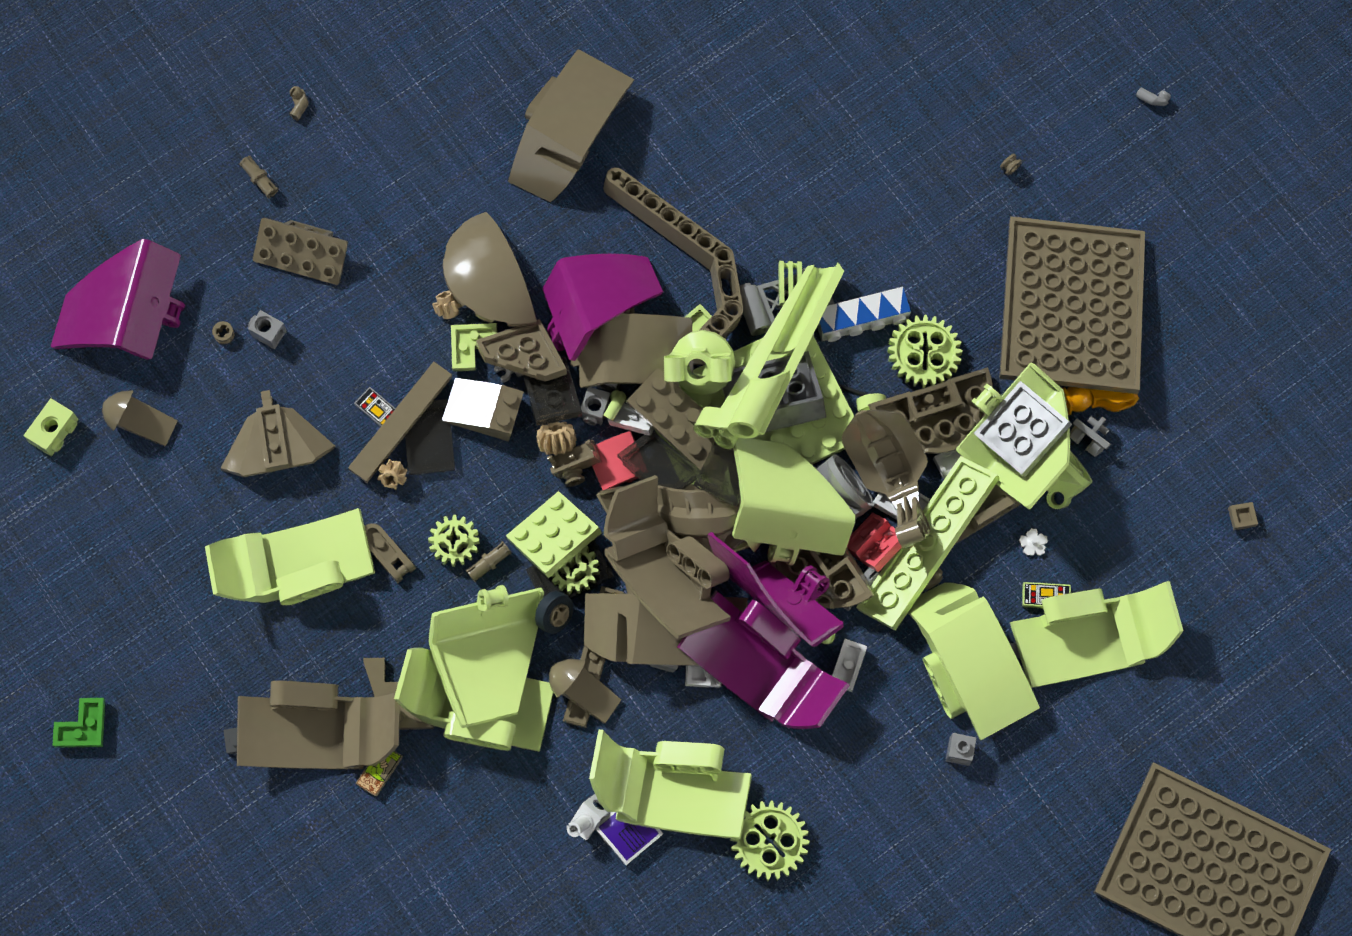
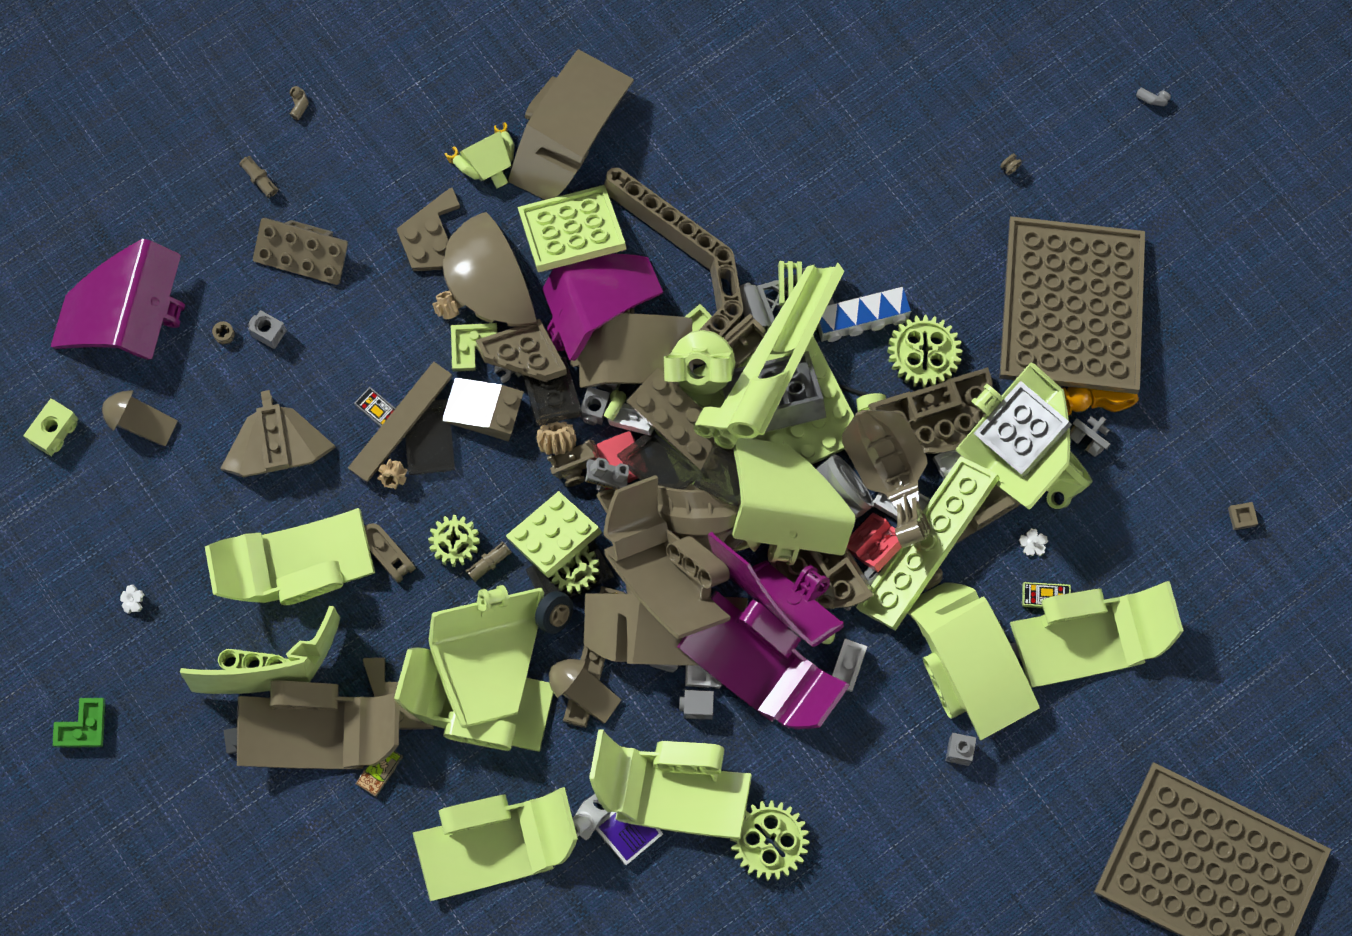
none -> white plant [120,585,144,614]
none -> yellowish green beam [180,606,340,694]
none -> dark tan wing [397,188,460,271]
none -> yellowish green beam [413,787,578,901]
none -> yellowish green torso [445,123,515,189]
none -> yellowish green plate [518,185,626,272]
none -> light grey hips [585,457,629,491]
none -> light grey brick [679,690,714,720]
none -> dark tan hinge [723,314,766,368]

